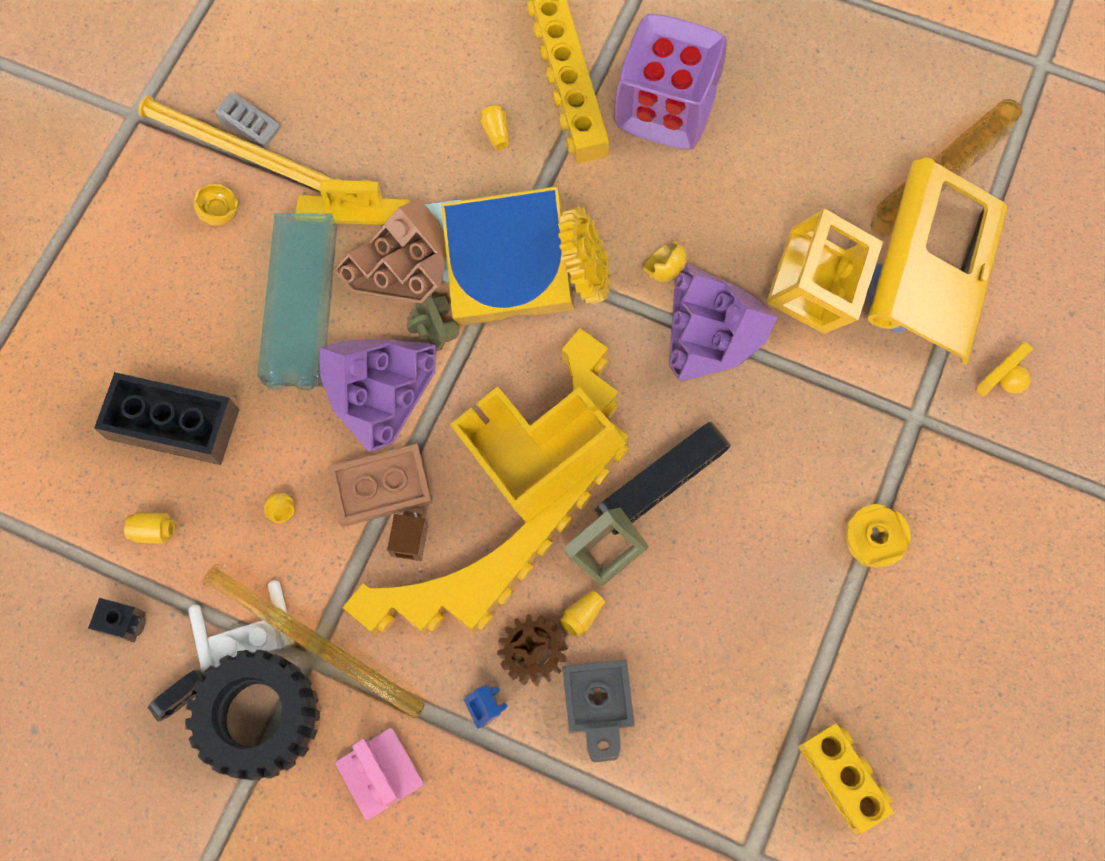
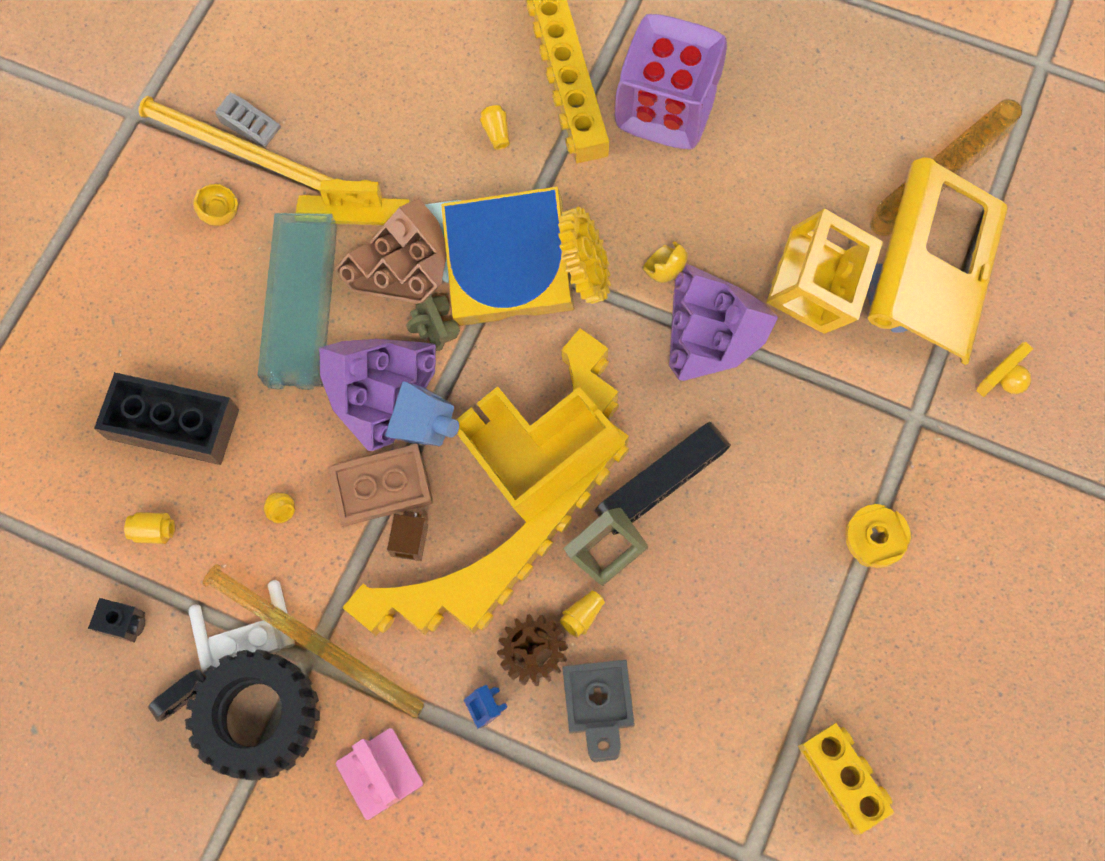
none -> medium blue torso [385,381,459,446]

